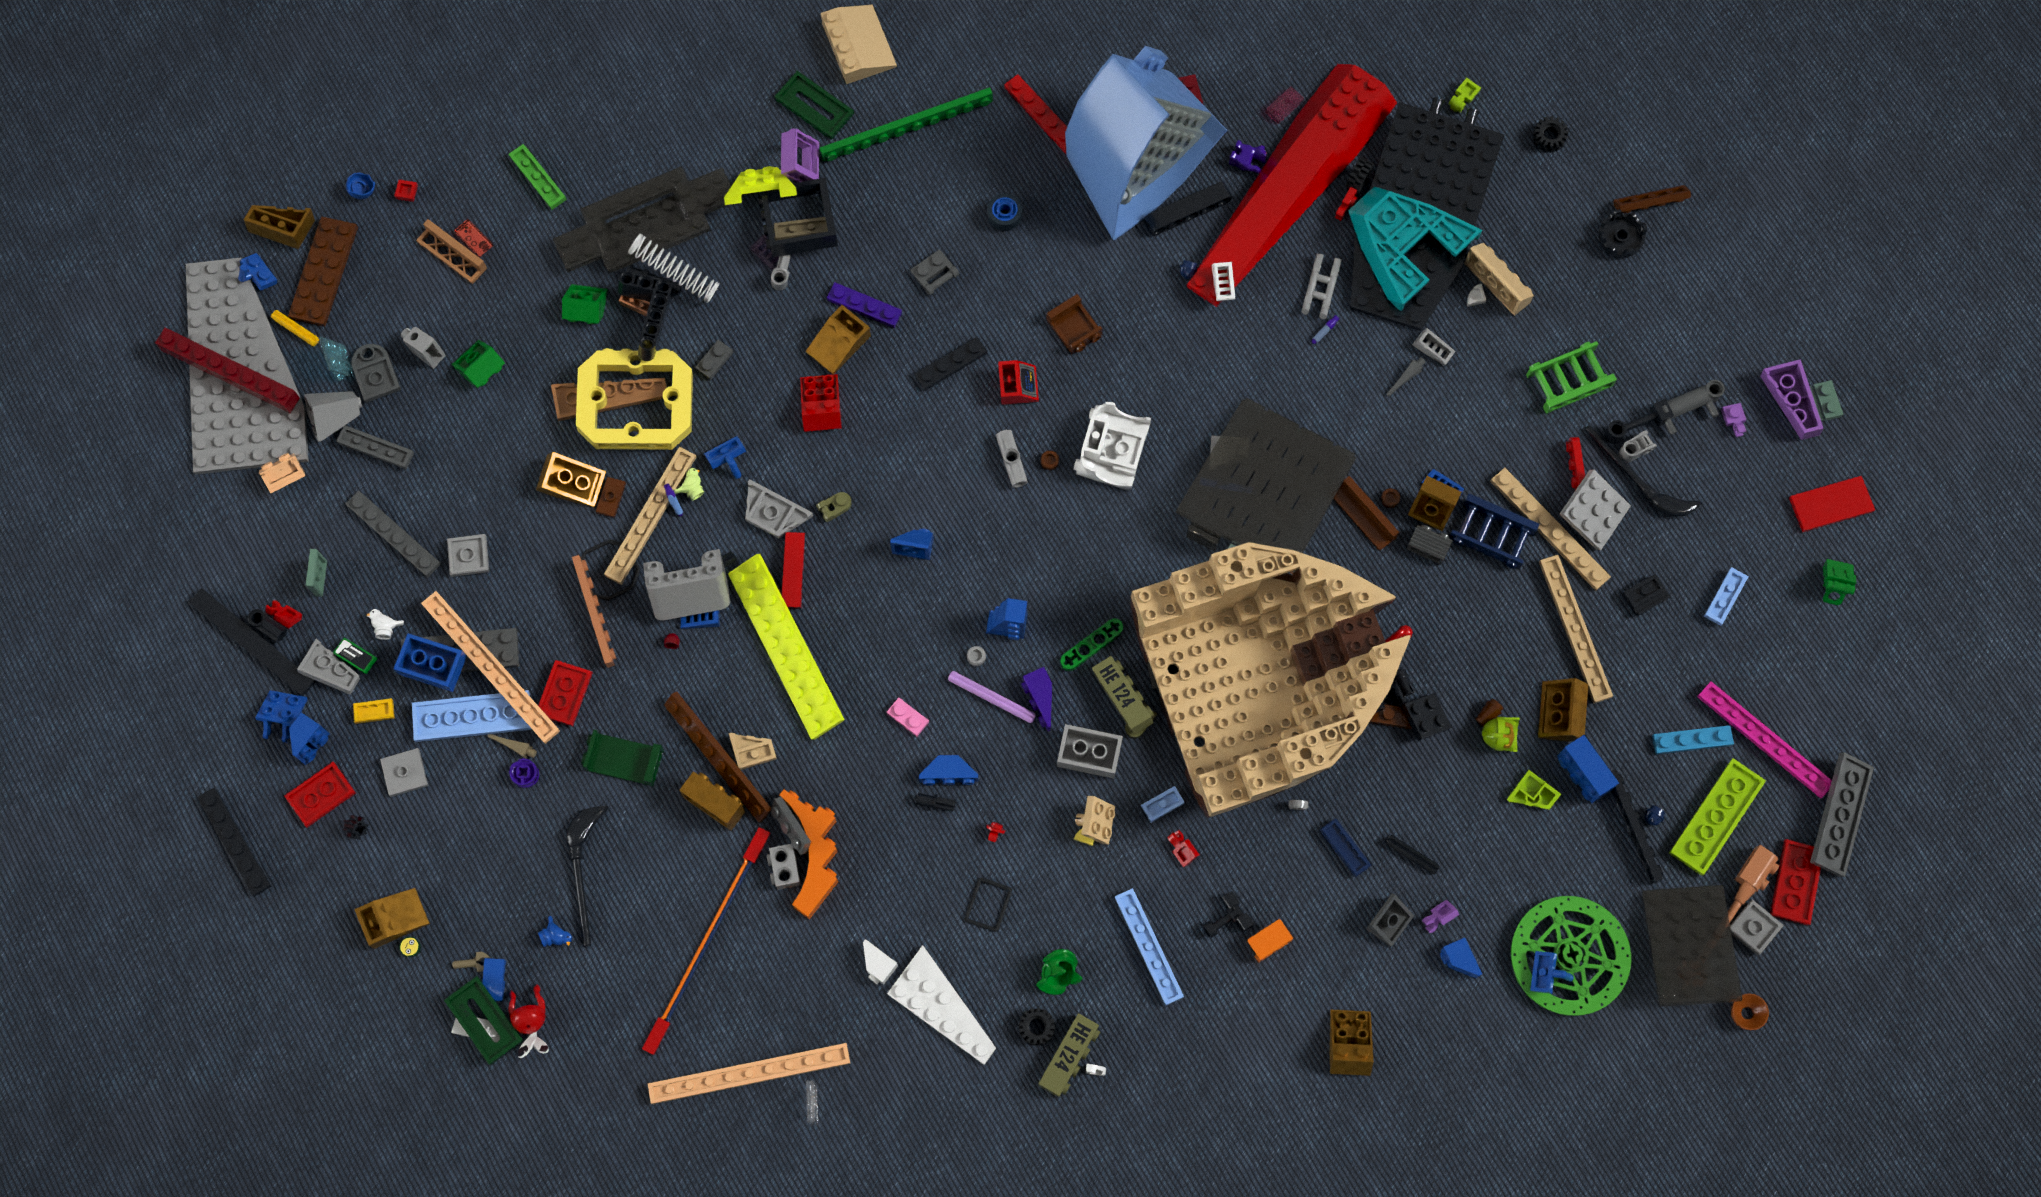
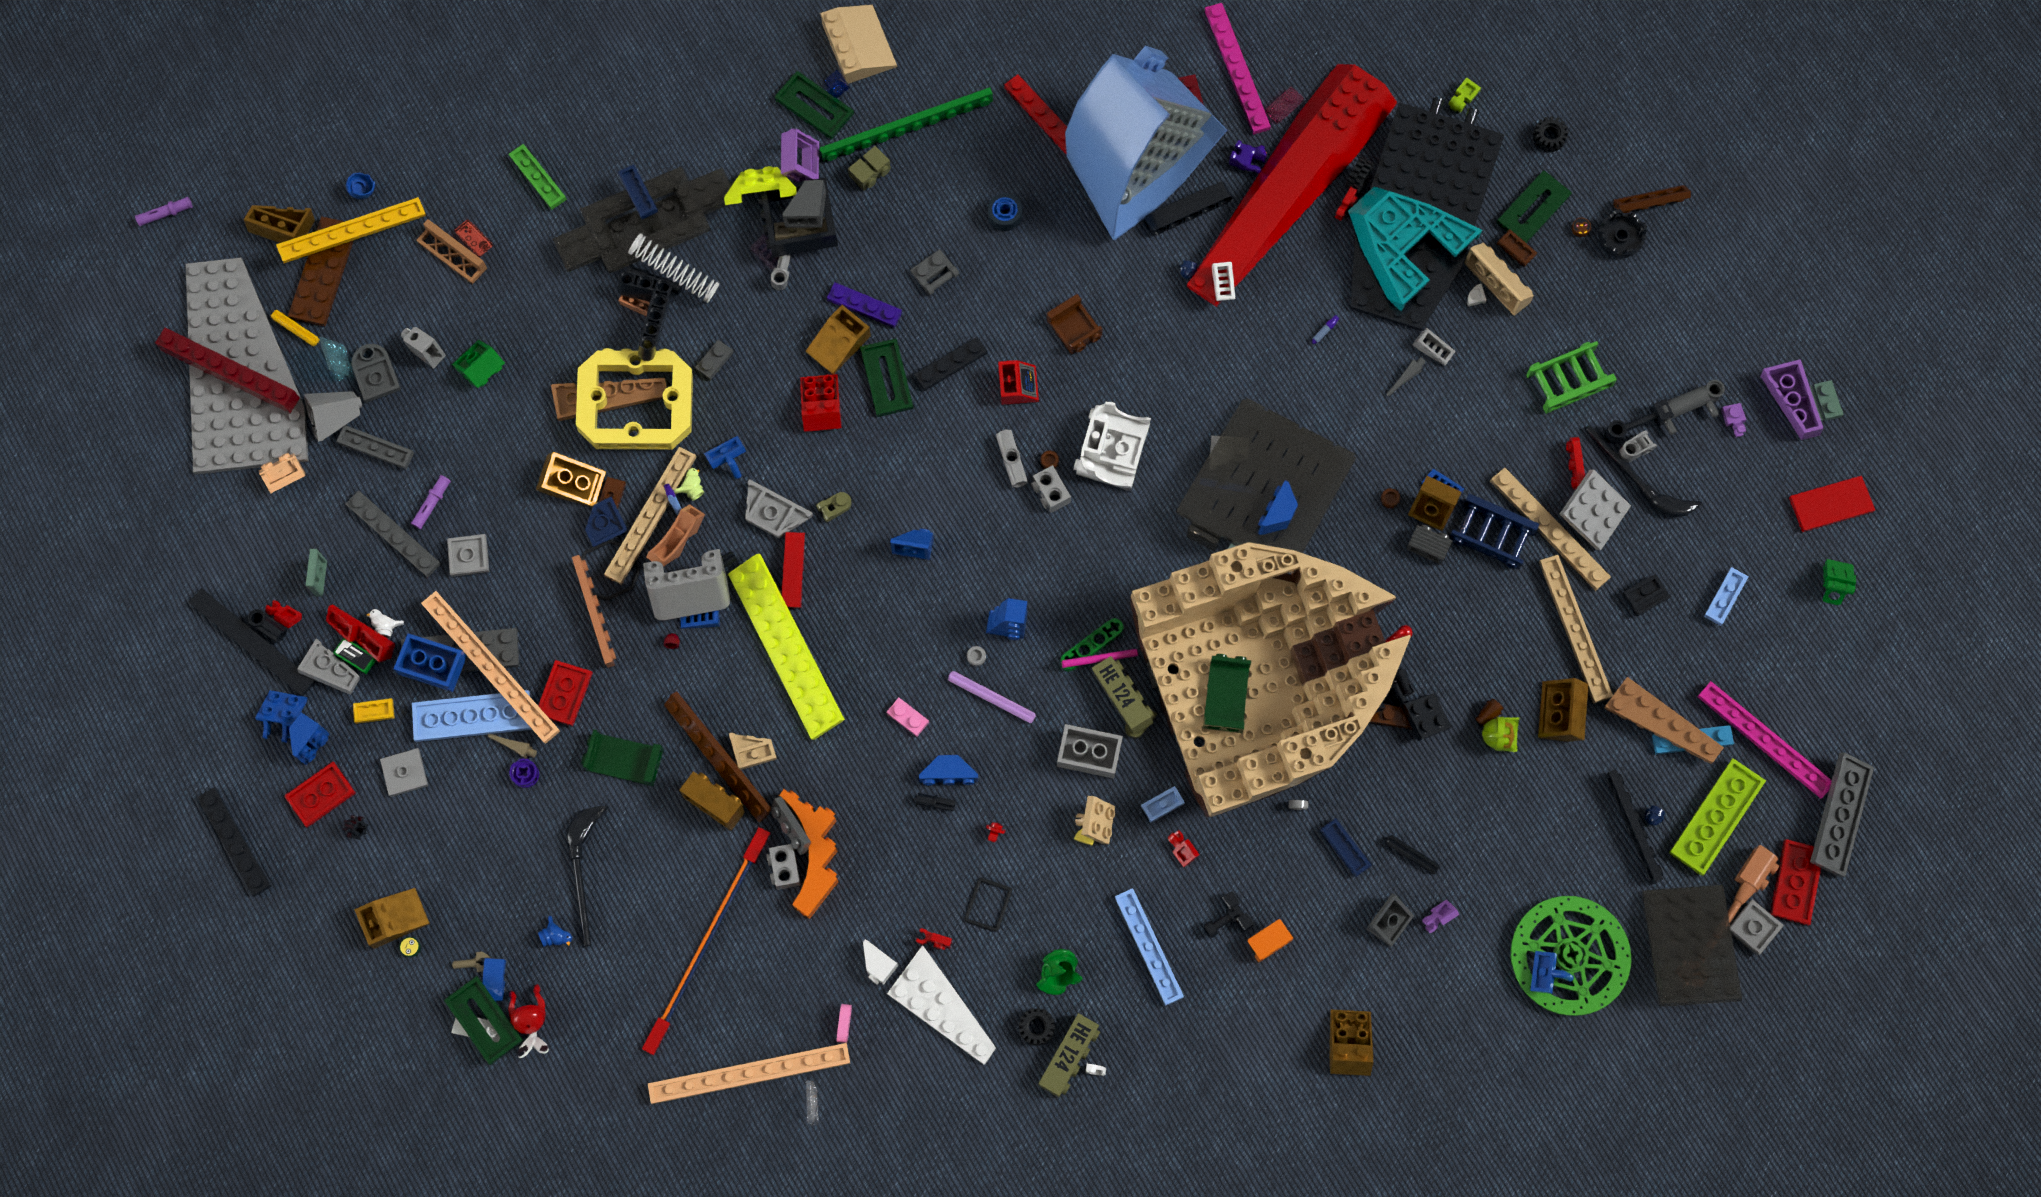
blue plate [238,253,277,291] -> none
red plate [394,180,418,202] -> none
green slope [562,284,608,324] -> none
dark purple slope [1021,667,1052,732] -> none
light grey piece [1301,253,1342,319] -> none
reddish brown panel [1331,476,1399,551] -> none
blue slope [1440,938,1482,979] -> none
lime slope [1506,769,1561,810] -> none
blue brick [1557,735,1619,803] -> none
dark orange piece [1731,993,1769,1031] -> none
none -> medium lavender pin [135,197,193,227]
none -> yellow plate [276,197,426,264]
none -> red slope [325,604,395,662]
none -> medium lavender pin [411,475,451,530]
none -> dark blue plate [585,496,628,547]
none -> dark blue plate [617,164,658,220]
none -> nougat arch [646,504,705,566]
none -> dark grey slope [782,180,826,228]
none -> clear blue bracket [825,70,850,98]
none -> bright pink beam [837,1004,852,1043]
none -> olive piece [848,146,891,191]
none -> dark green piece [860,338,914,417]
none -> red plate [916,928,952,950]
none -> light grey brick [1031,465,1071,513]
none -> dark pink bar [1061,649,1138,668]
none -> dark green panel [1203,654,1251,733]
none -> dark pink plate [1205,3,1271,135]
none -> blue slope [1258,480,1298,535]
none -> dark green piece [1496,170,1572,243]
none -> reddish brown plate [1497,229,1537,267]
none -> reddish brown tile [1571,218,1591,237]
none -> medium nougat wing [1604,677,1724,764]

